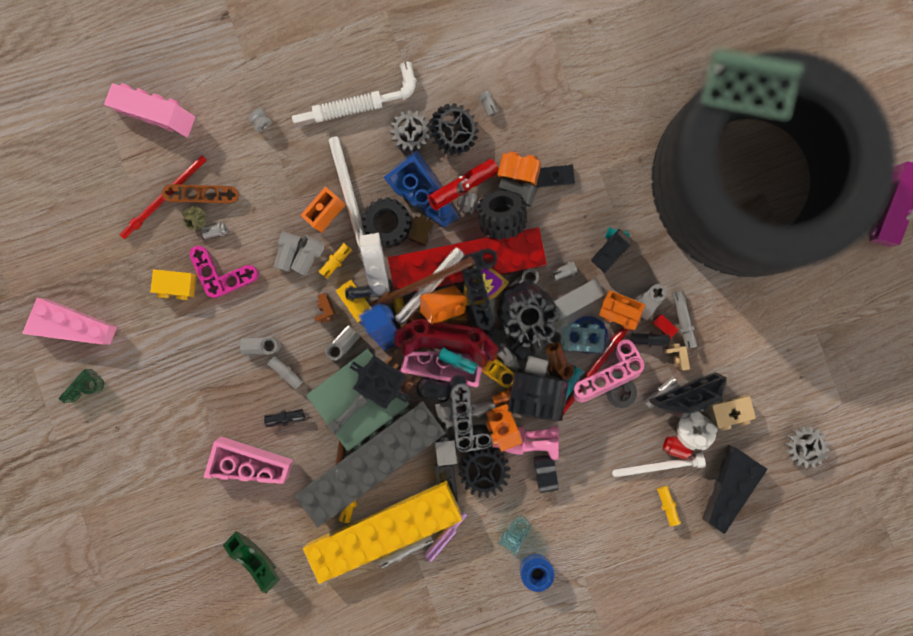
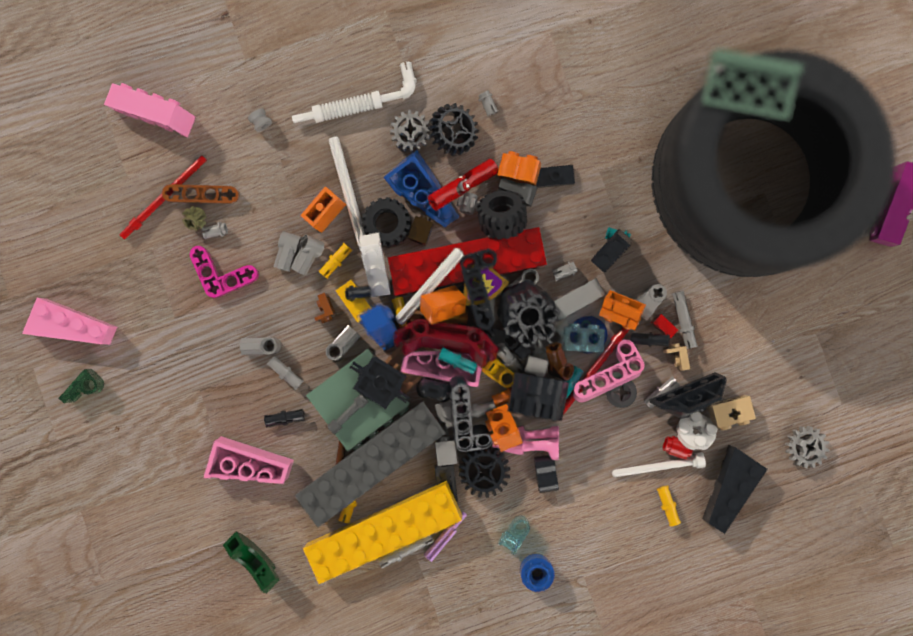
yellow brick [150,269,197,300] -> none
reddish brown bar [370,257,475,308] -> none

